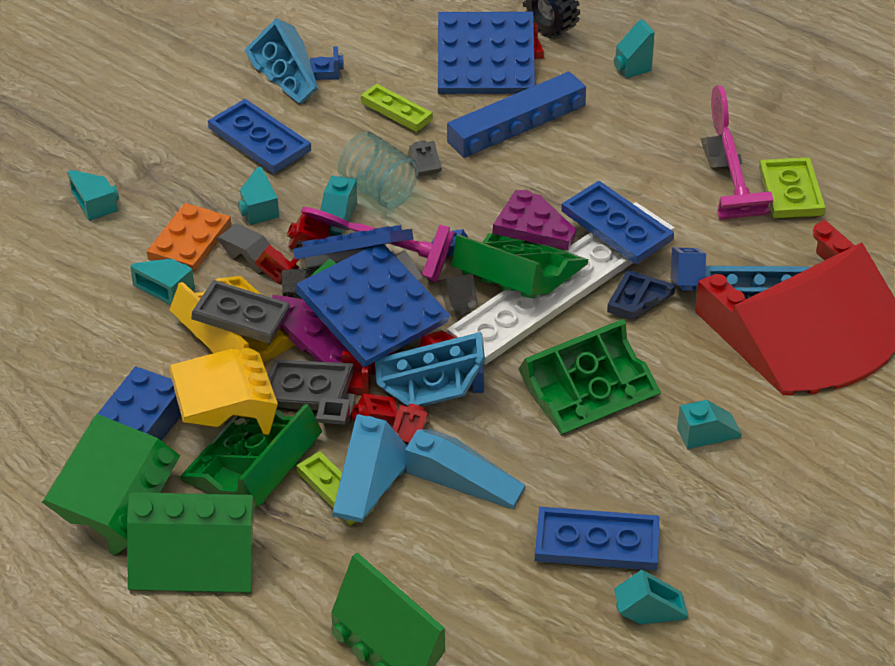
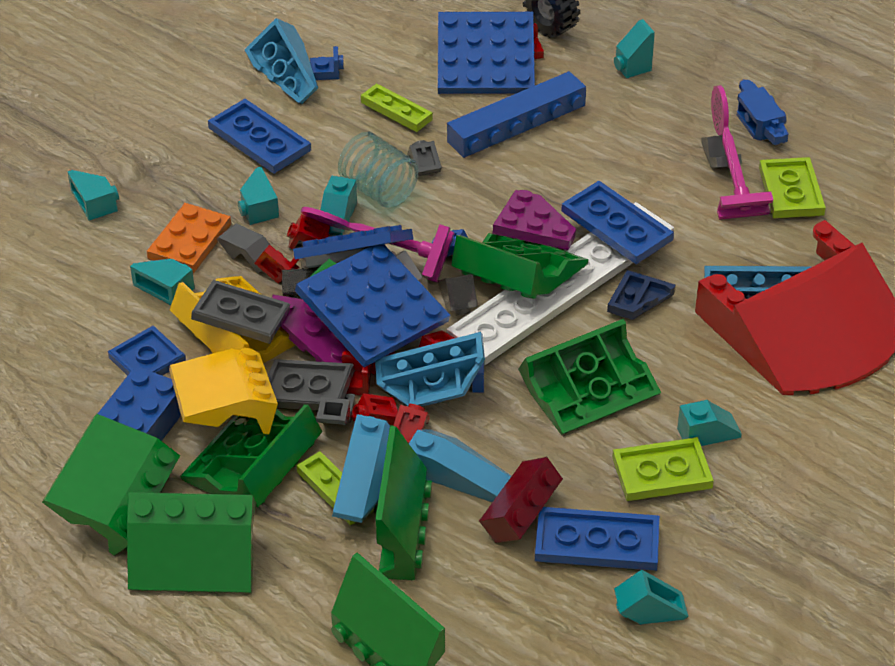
blue brick [670,247,706,291] -> none
none -> blue tile [108,326,186,376]
none -> green piece [376,426,432,581]
none -> dark red brick [479,457,563,543]
none -> lime plate [612,437,714,501]
none -> blue hinge [737,79,789,145]

